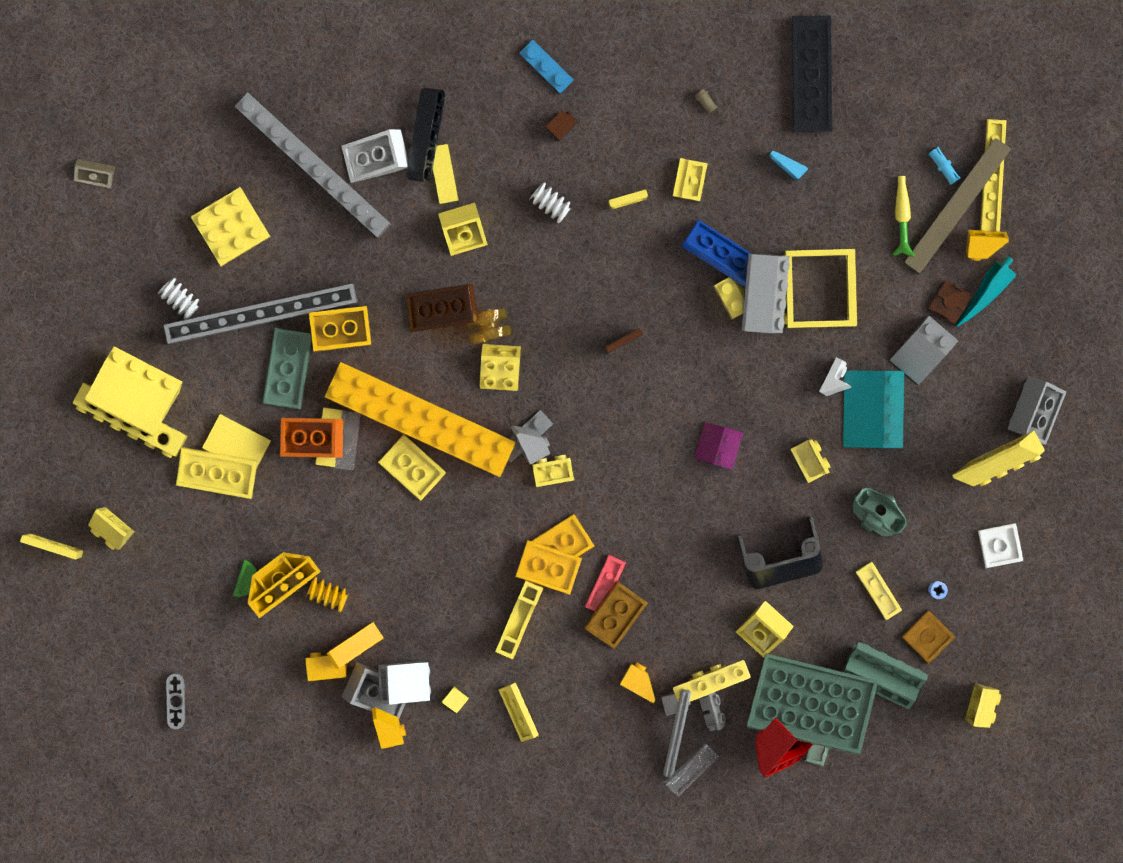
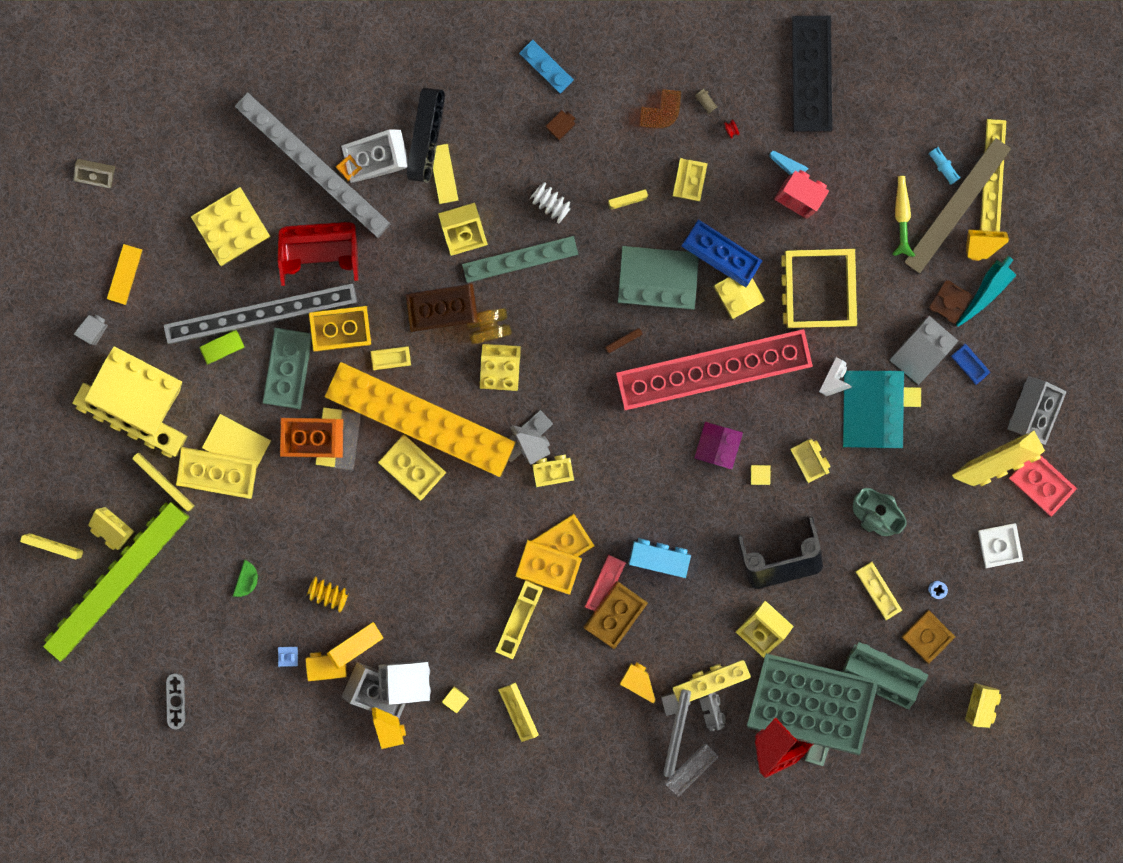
white piece [157,278,199,320] -> none
yellow wedge [248,552,321,618] -> none
light grey slope [742,254,790,333] -> none
none -> lime brick [43,502,189,662]
none -> light grey slope [74,314,108,345]
none -> yellow tile [107,244,143,305]
none -> light yellow tile [133,453,194,511]
none -> lime slope [199,330,244,365]
none -> red windscreen [278,222,358,286]
none -> light blue tile [278,647,298,667]
none -> light orange tile [336,154,362,181]
none -> light yellow tile [370,346,411,370]
none -> sand green plate [462,236,578,283]
none -> coral brick [616,329,813,410]
none -> sand green slope [617,246,698,310]
none -> medium azure brick [628,538,691,578]
none -> clear orange plate [640,90,681,129]
none -> red bush [724,119,740,139]
none -> light yellow tile [751,465,770,485]
none -> coral brick [774,170,829,219]
none -> light yellow tile [904,387,921,407]
none -> blue tile [951,343,990,385]
none -> coral tile [1009,455,1077,517]

